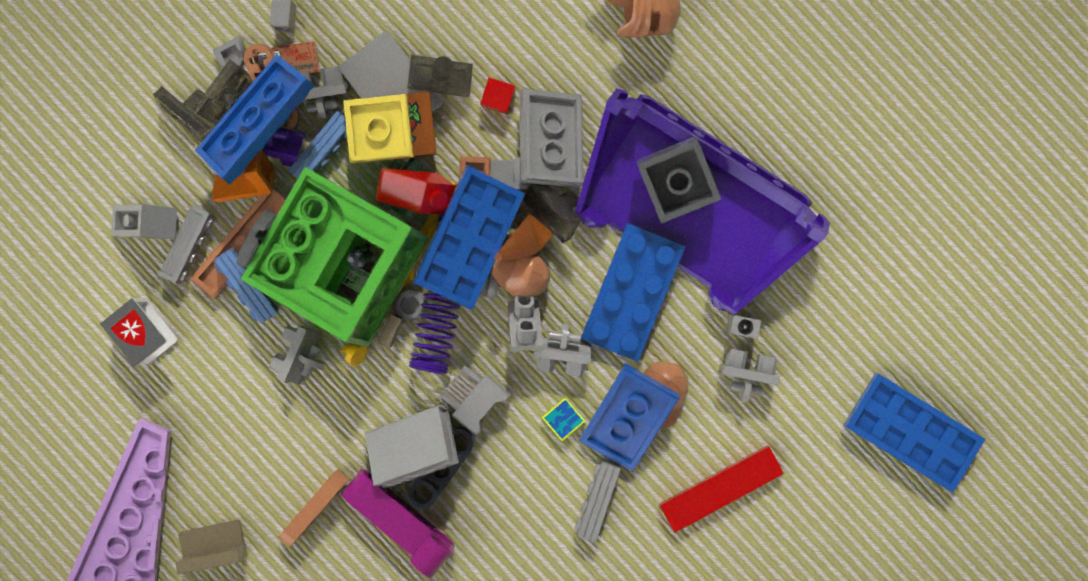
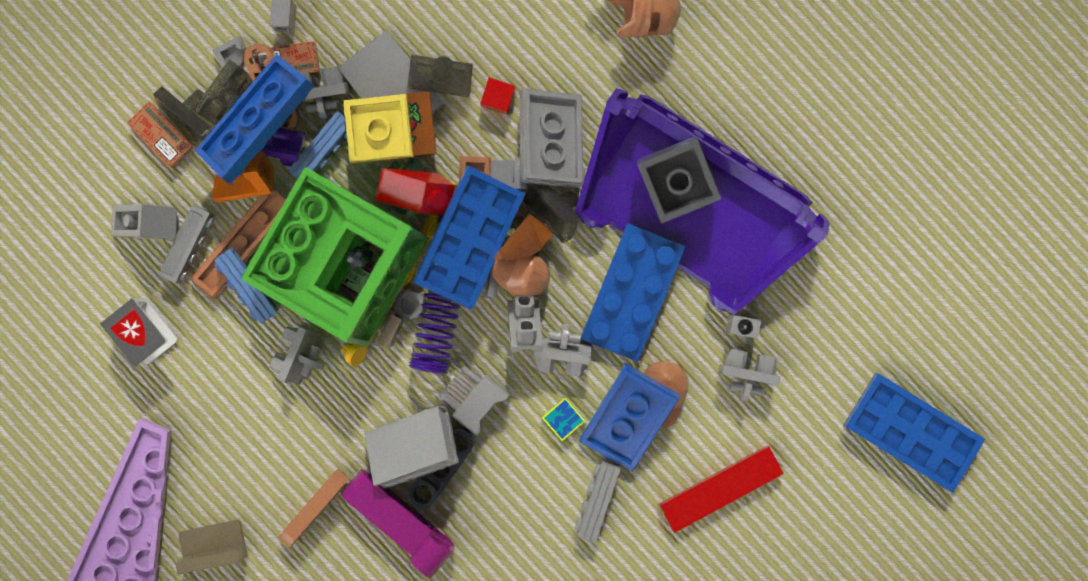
dark grey tile [236,209,277,269] -> none
none -> tile [127,101,195,168]

